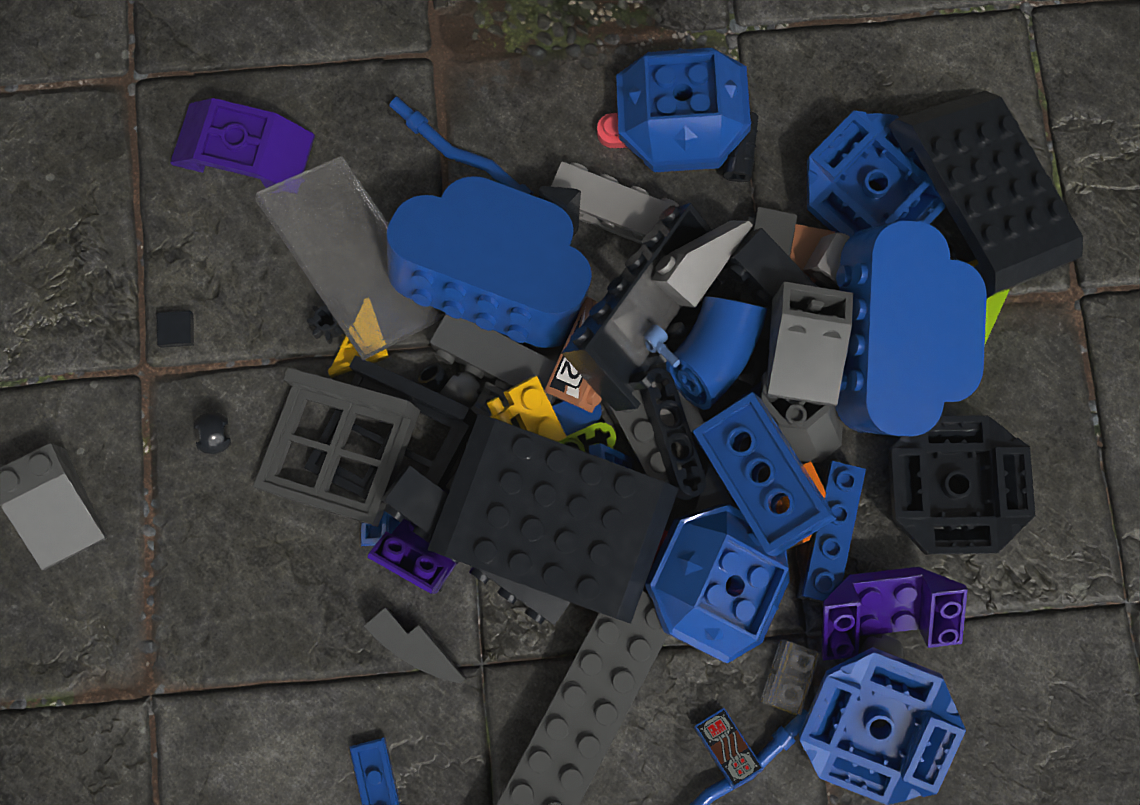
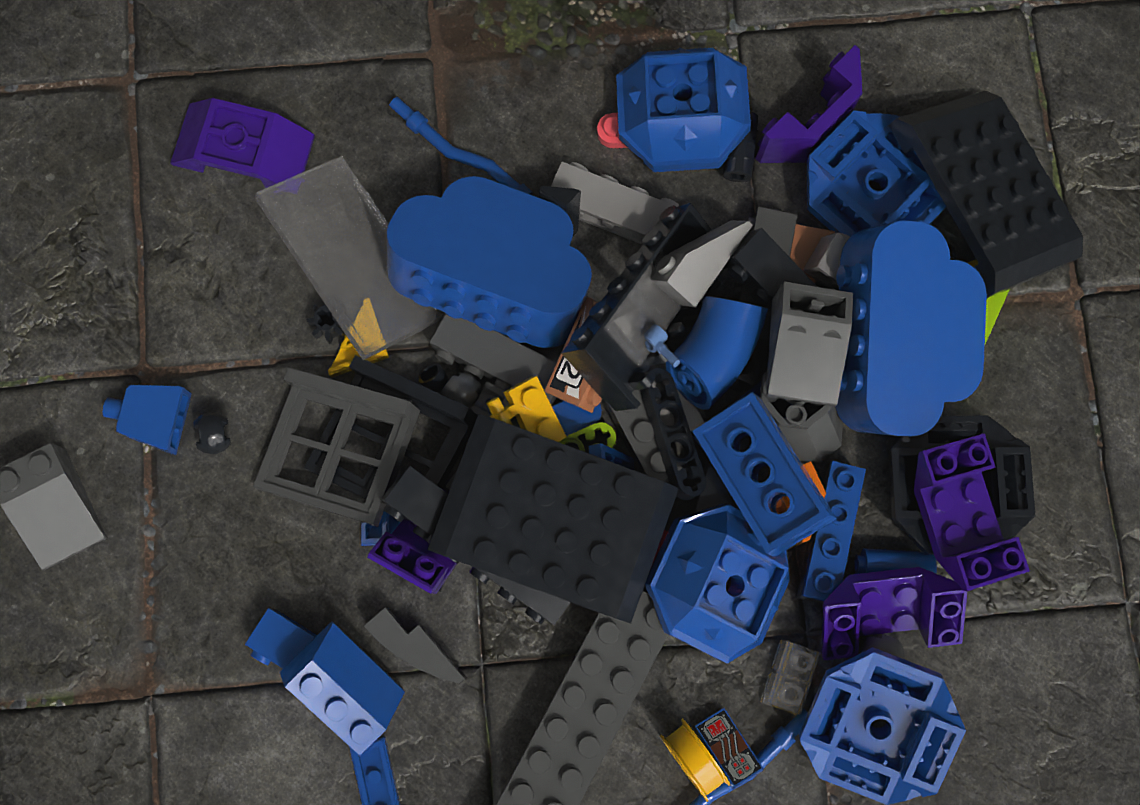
black tile [157,311,194,348] -> none
none -> blue torso [103,385,192,455]
none -> blue brick [245,608,317,668]
none -> blue slope [280,621,405,756]
none -> yellow wheel [660,718,730,802]
none -> dark purple slope [755,45,862,163]
none -> blue brick [854,548,937,574]
none -> dark purple slope [914,433,1030,592]

